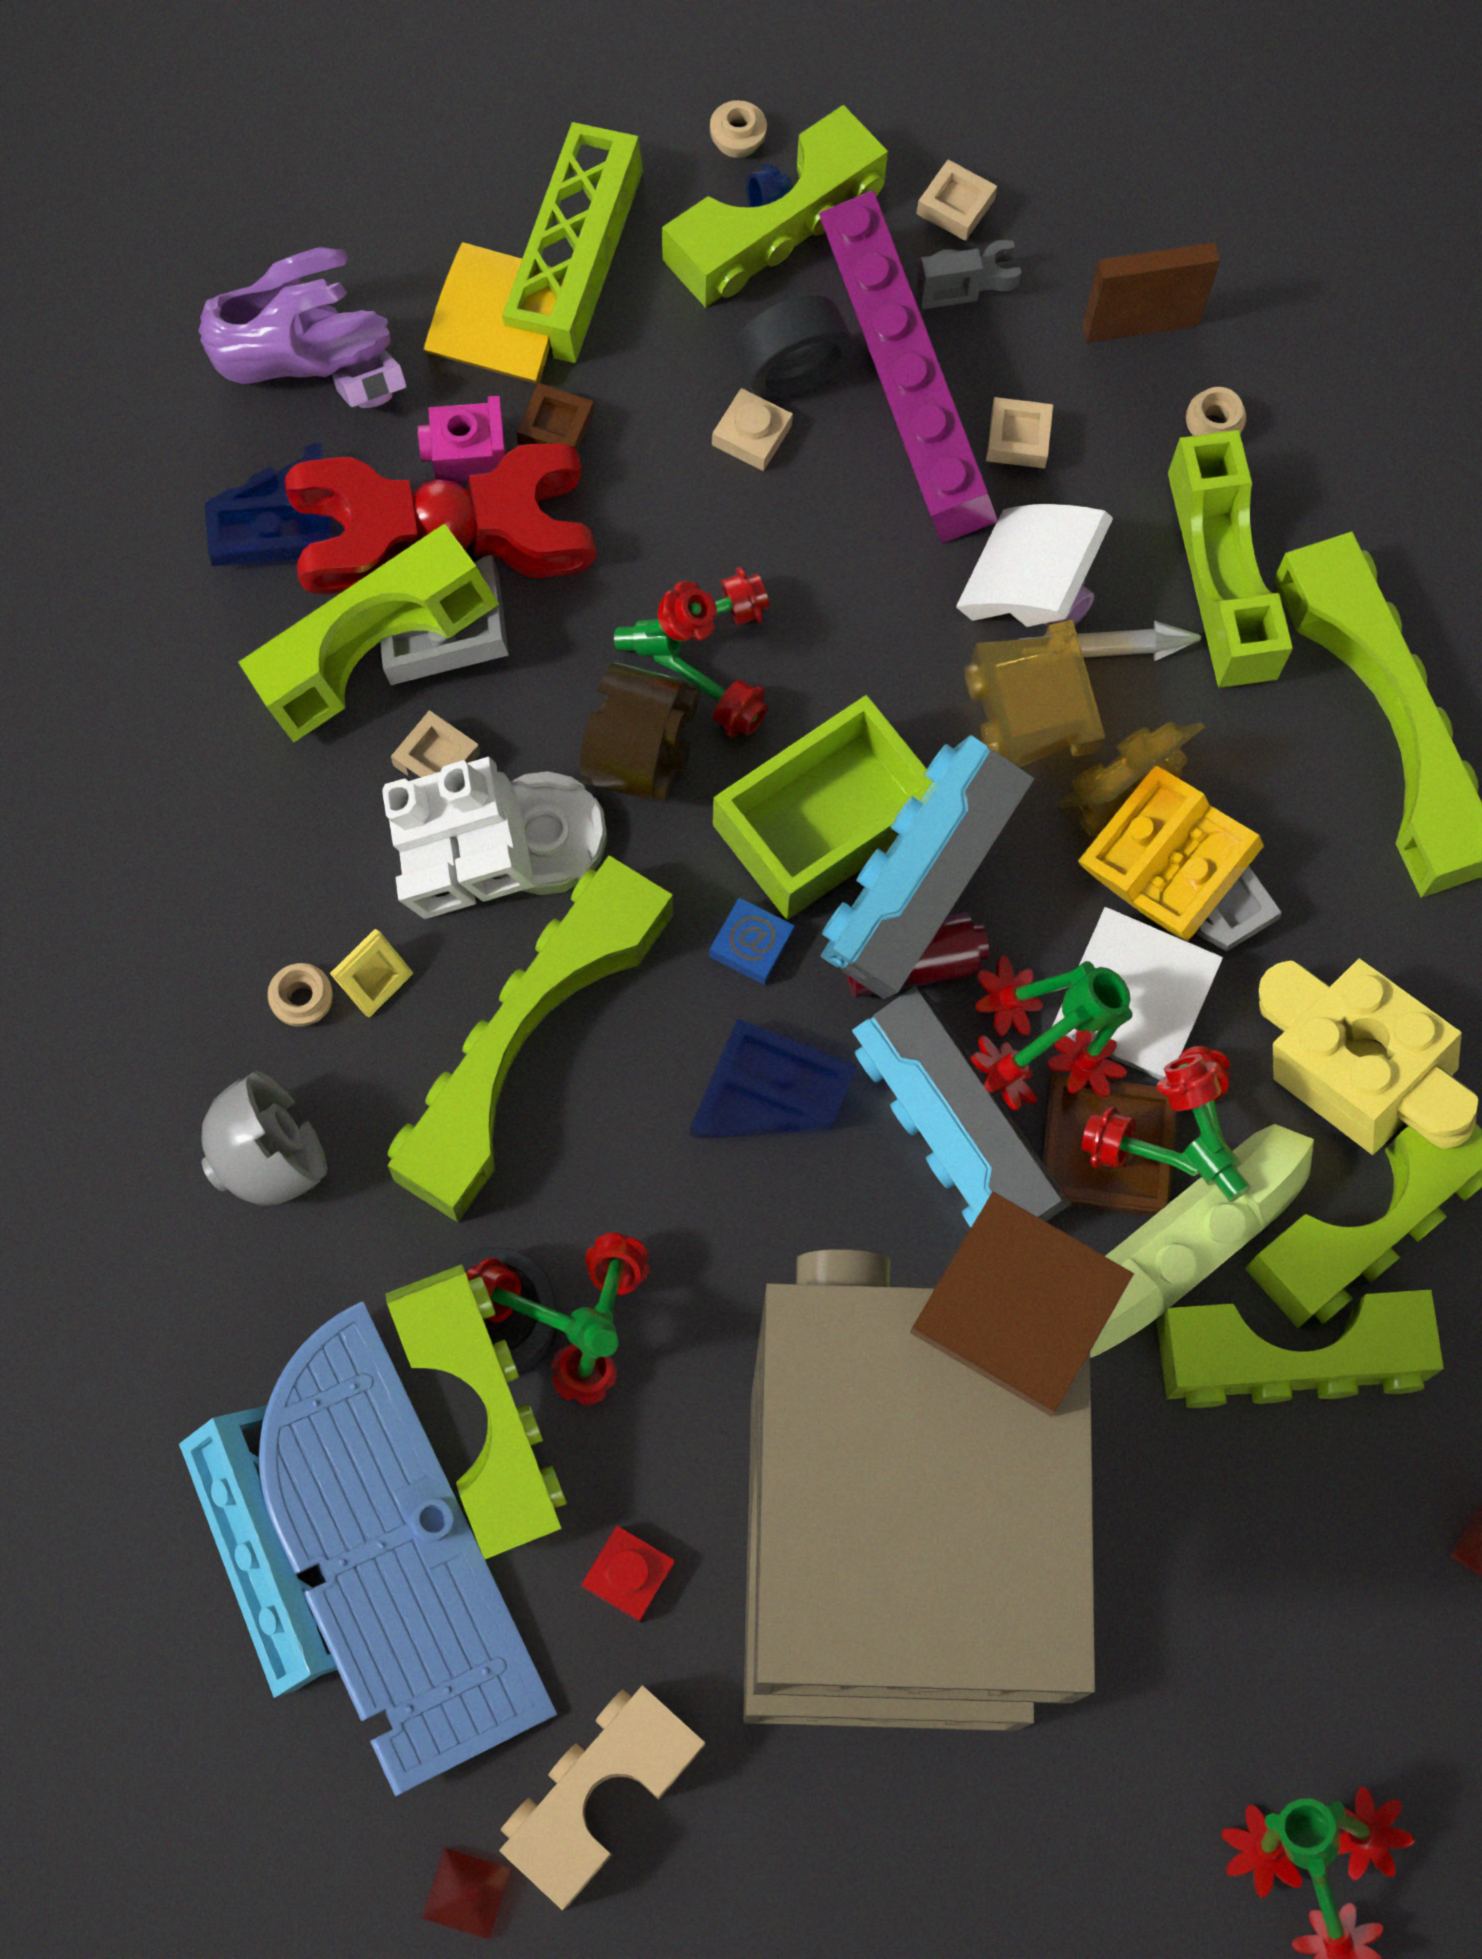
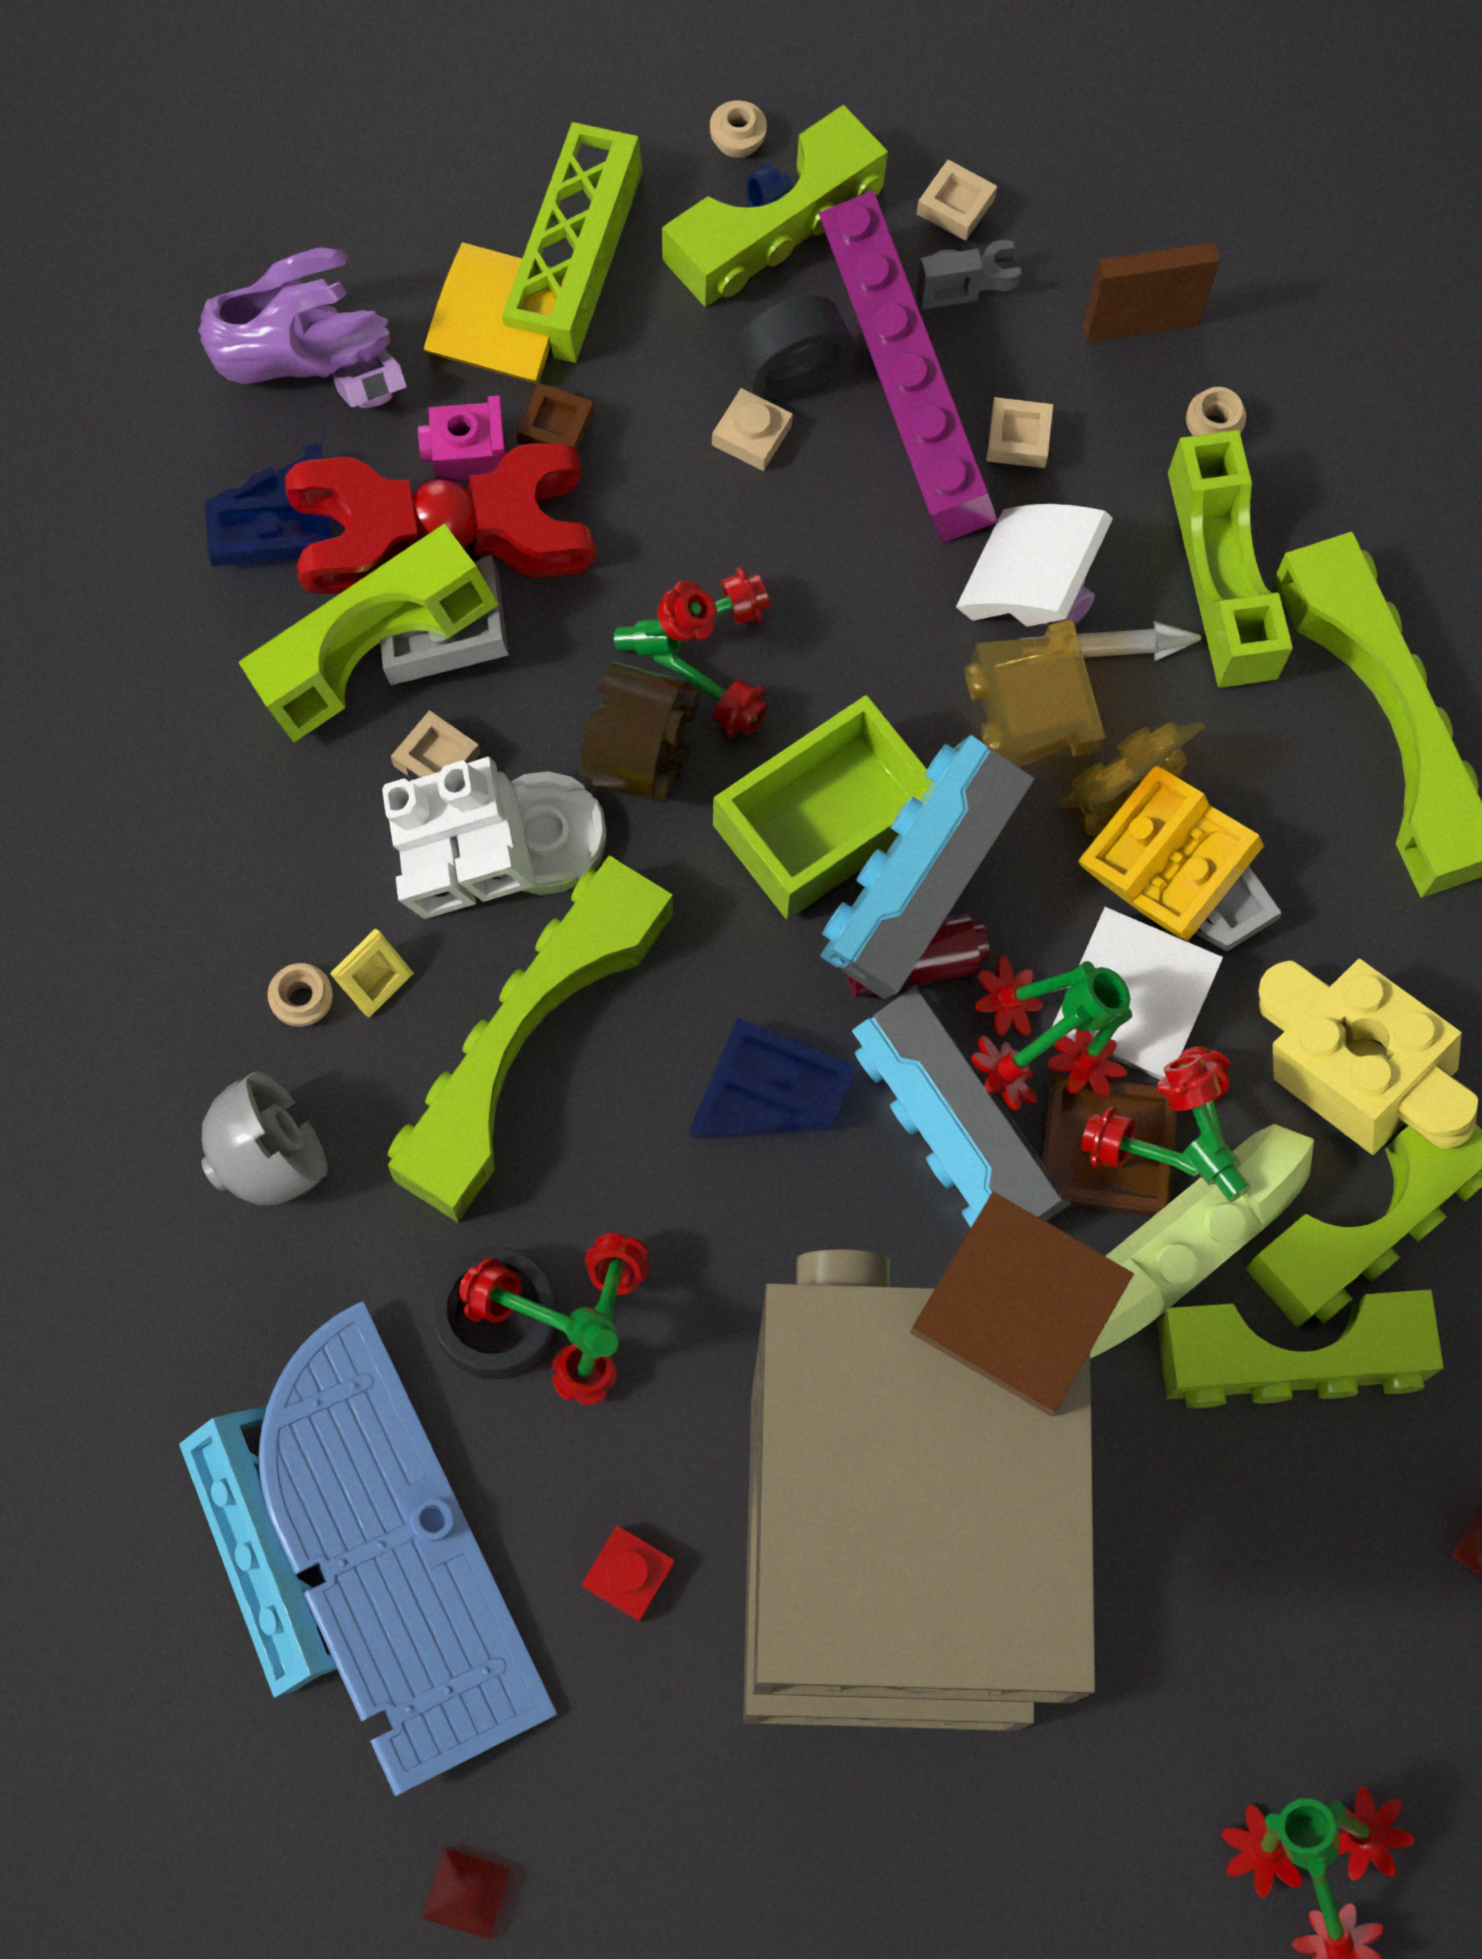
lime arch [385,1264,567,1560] -> none
tan arch [499,1685,705,1910] -> none
blue tile [709,898,795,985] -> none

